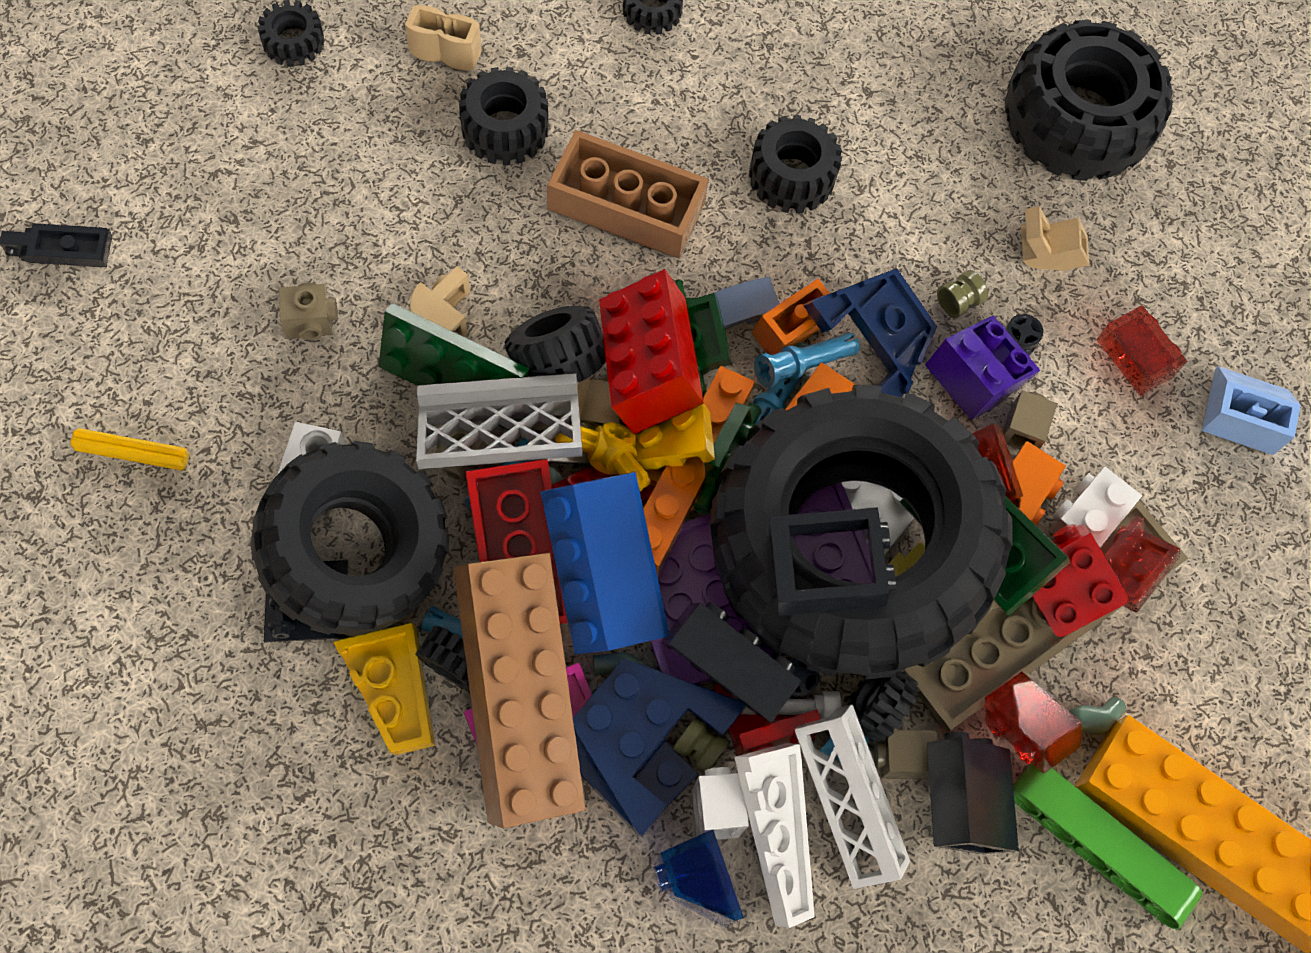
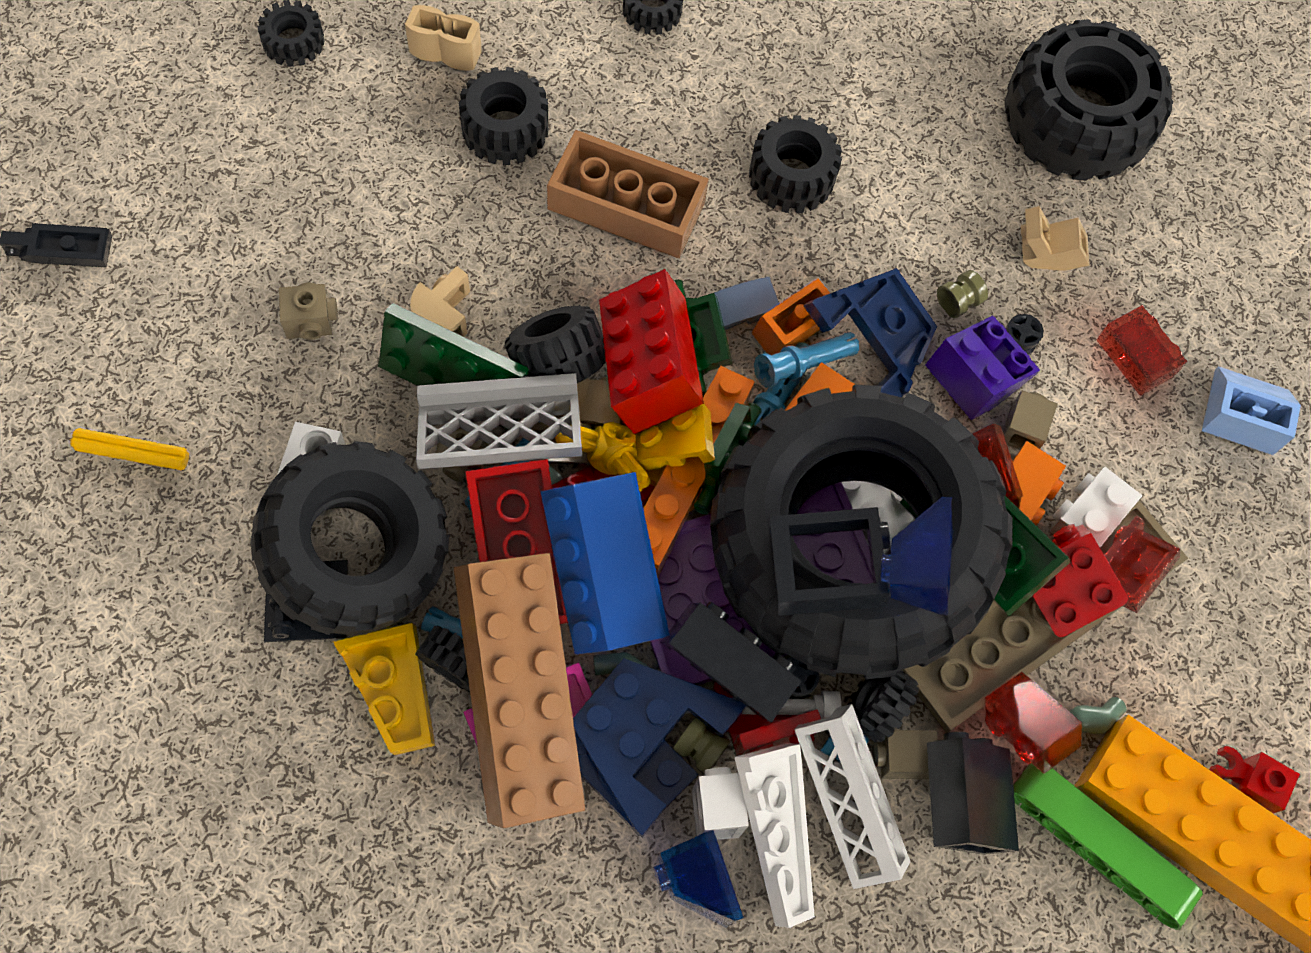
none -> clear blue slope [881,497,953,615]
none -> red brick [1209,746,1300,814]

